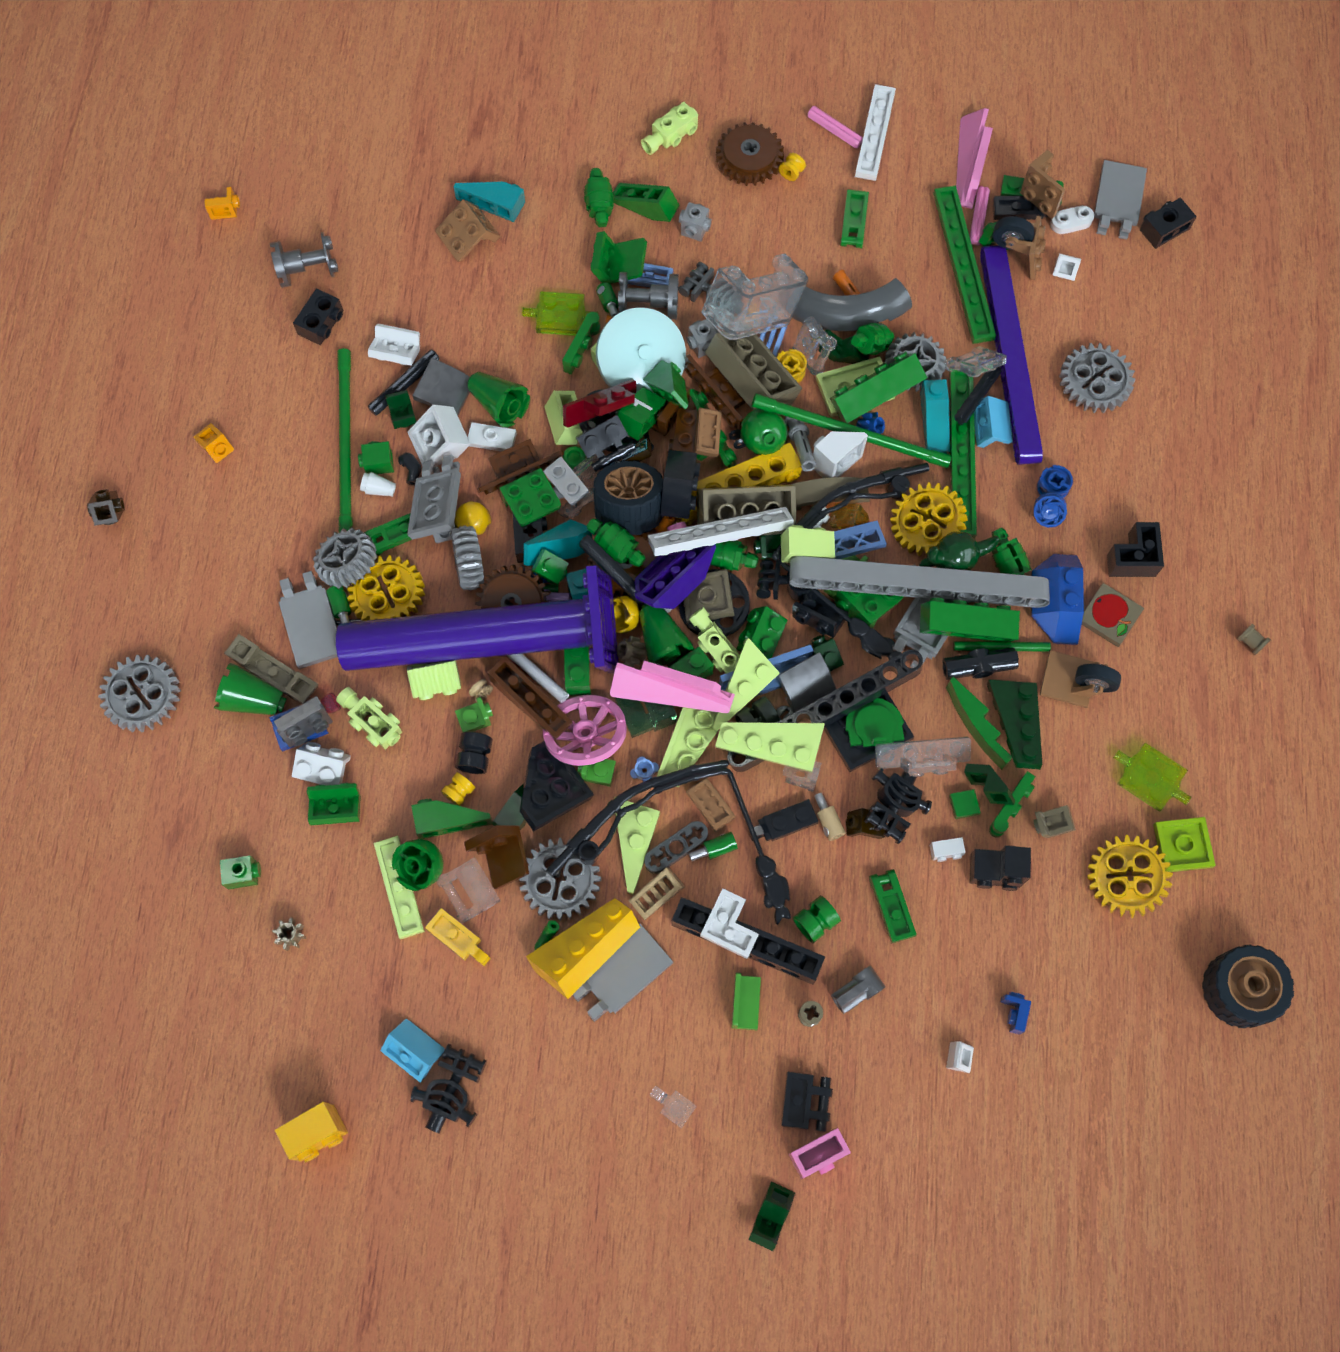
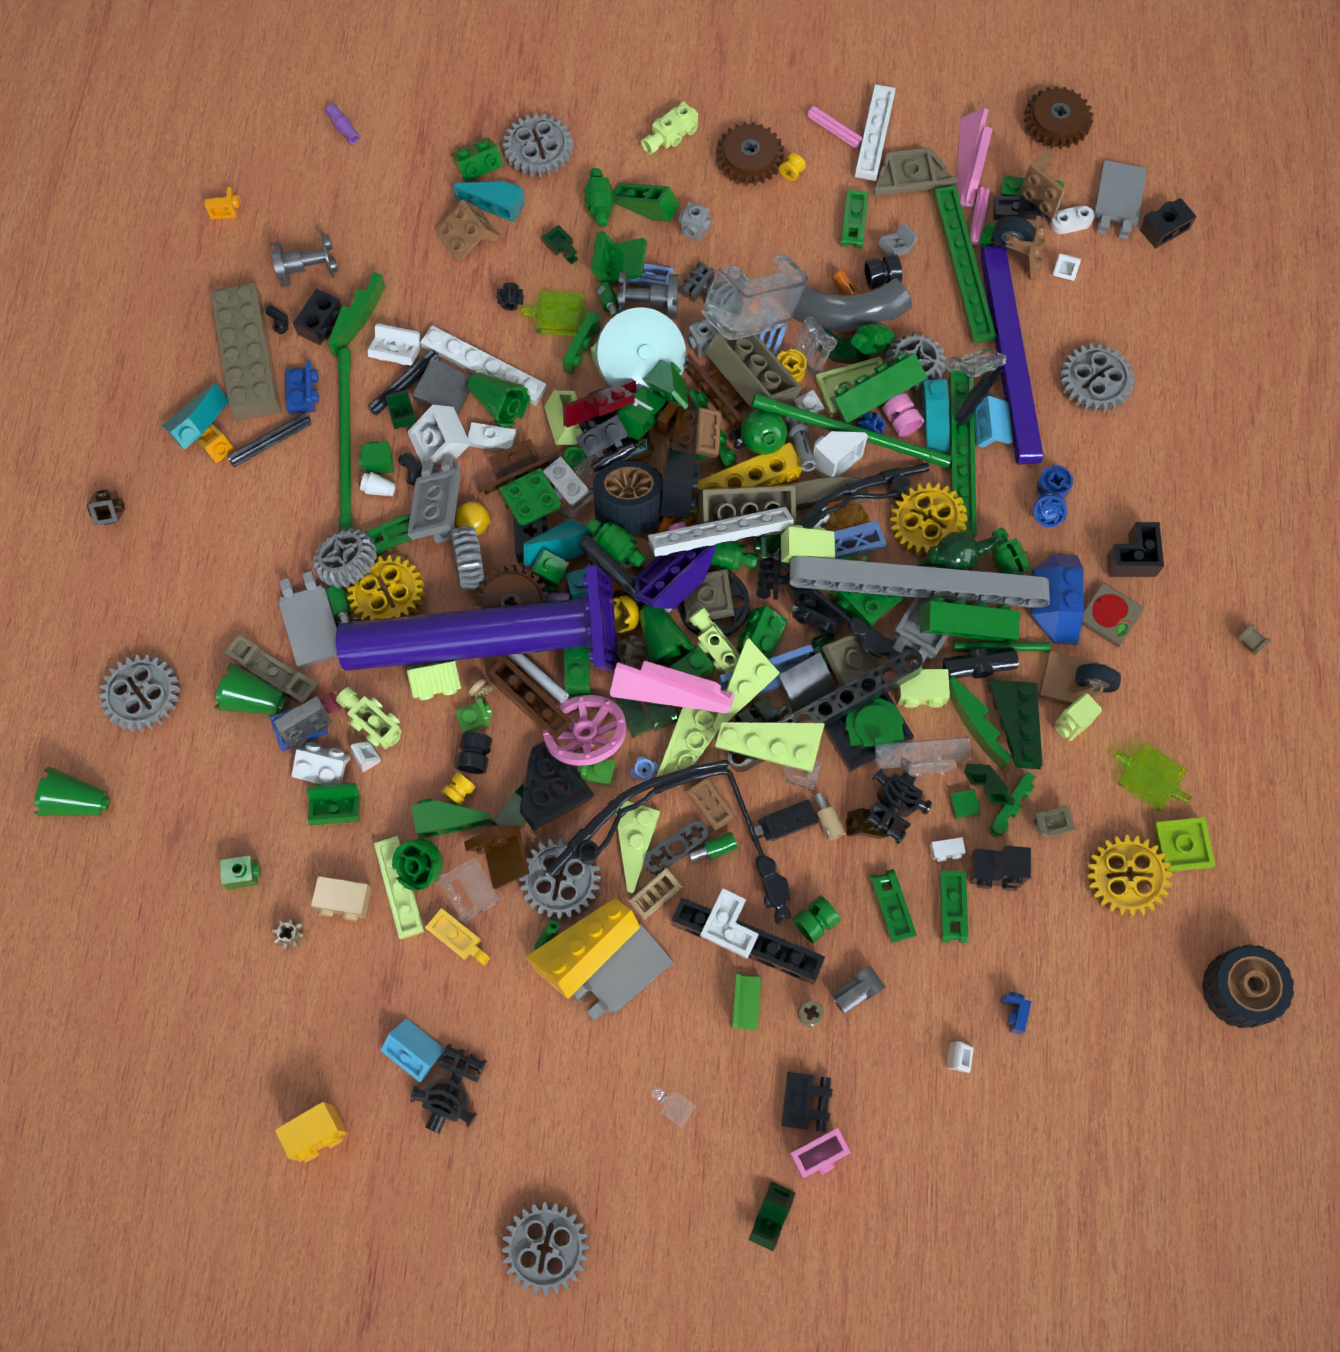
none -> green cone [34,767,110,816]
none -> teal slope [161,383,229,450]
none -> dark tan brick [210,282,282,421]
none -> black axle [227,413,312,467]
none -> black arm [265,305,289,334]
none -> blue bracket [286,361,319,414]
none -> tan brick [311,876,372,921]
none -> medium lavender pin [325,104,360,145]
none -> green slope [328,272,385,356]
none -> white slope [350,741,381,772]
none -> white plate [420,326,548,406]
none -> green bracket [450,138,503,182]
none -> black gear [496,282,524,311]
none -> light grey gear [501,1202,590,1296]
none -> light grey gear [503,113,573,178]
none -> dark green plate [542,225,578,265]
none -> white plate [793,390,825,414]
none -> dark tan tile [821,634,879,687]
none -> black wheel [864,254,902,289]
none -> dark tan wing [874,148,958,196]
none -> light grey bracket [878,223,918,257]
none -> bright pink wheel [882,393,924,437]
none -> yellowish green brick [897,669,950,708]
none -> green plate [939,871,968,943]
none -> reddish brown gear [1023,86,1093,149]
none -> yellowish green brick [1054,693,1102,741]

